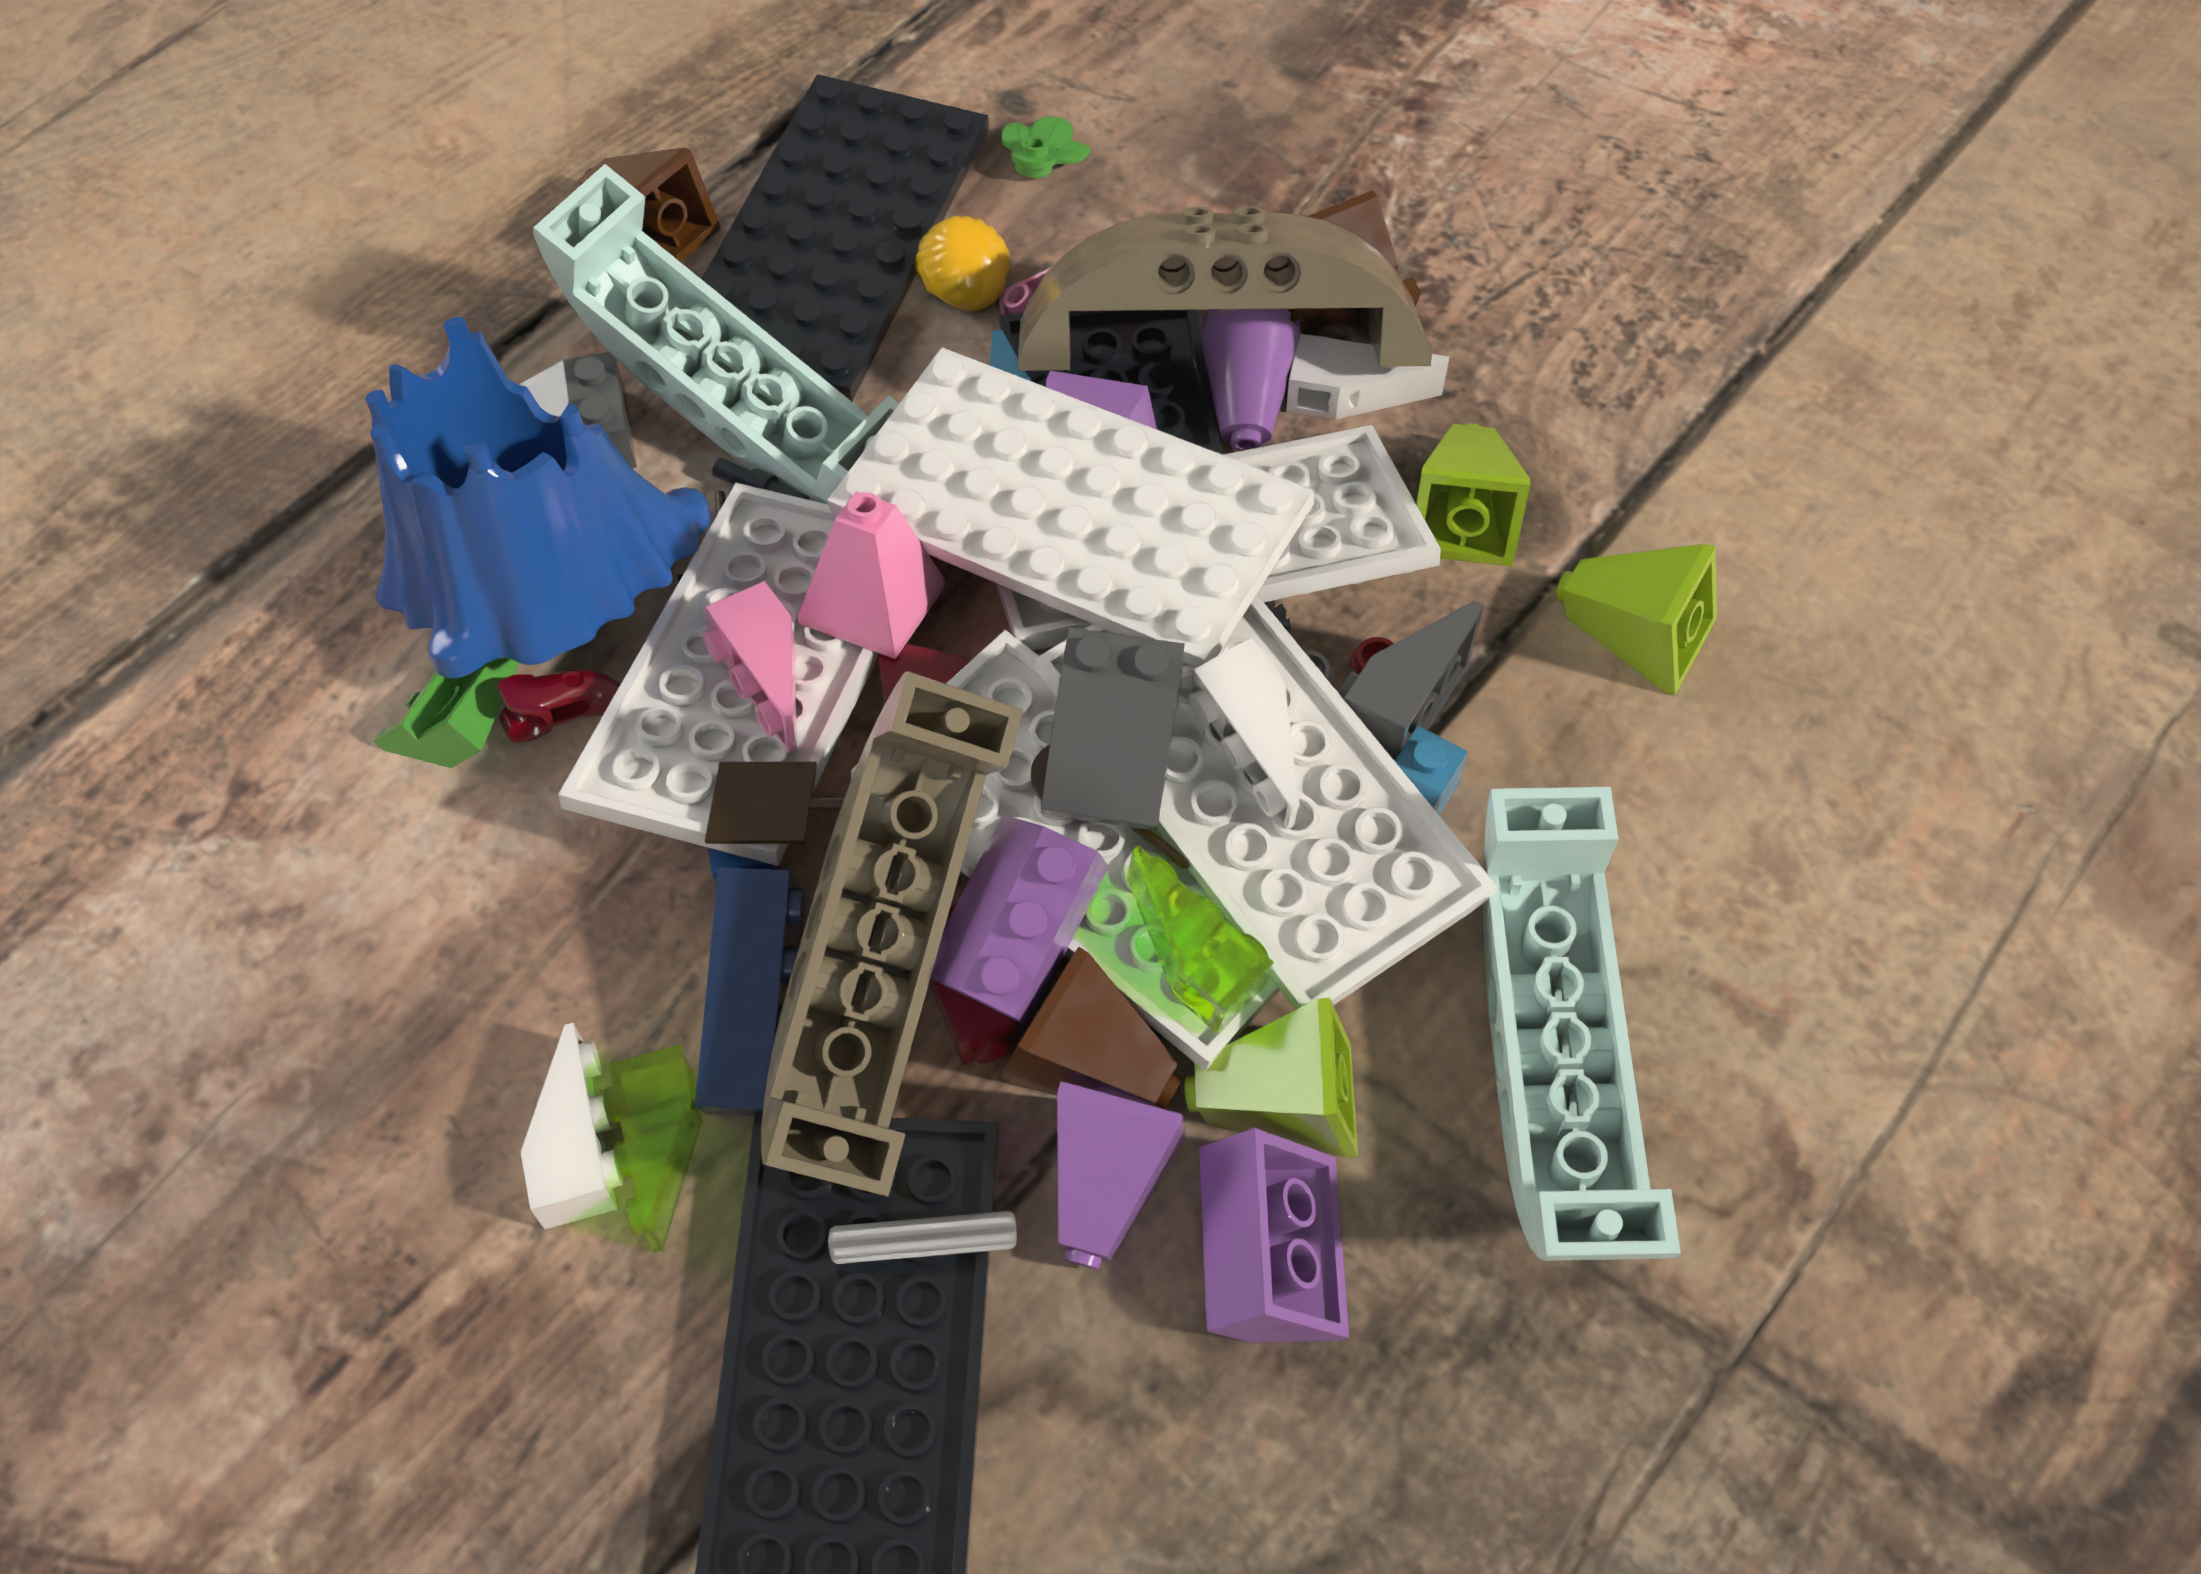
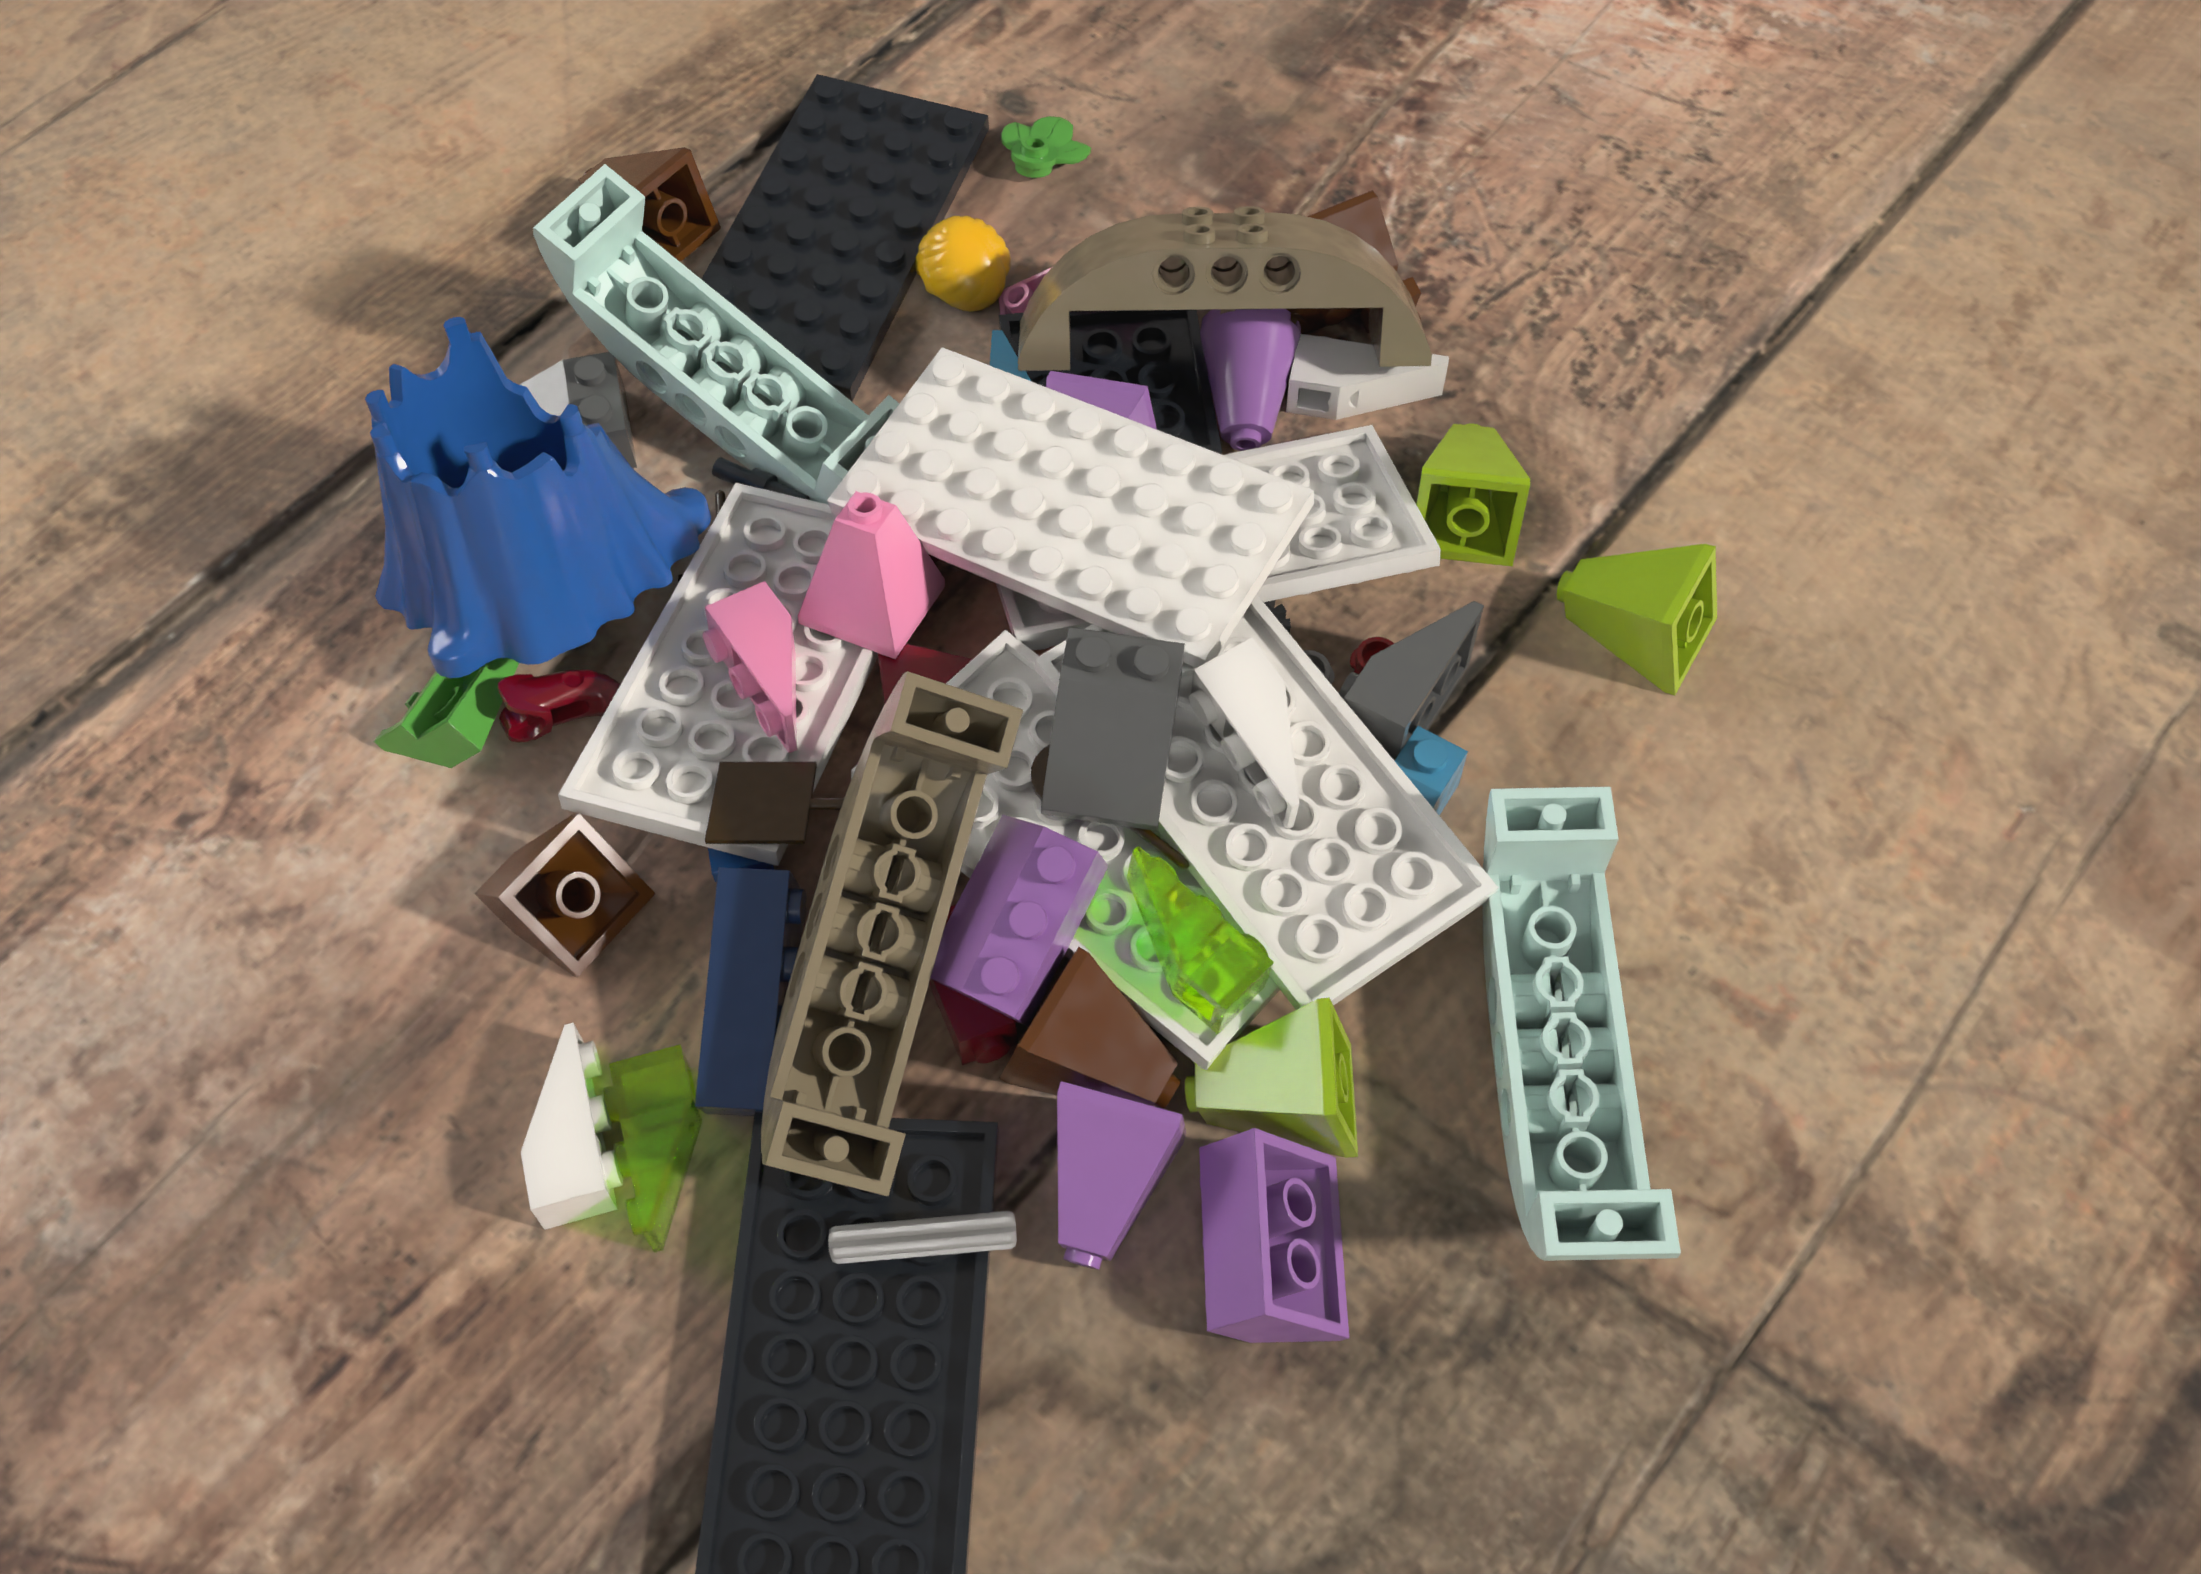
none -> reddish brown slope [474,813,655,977]

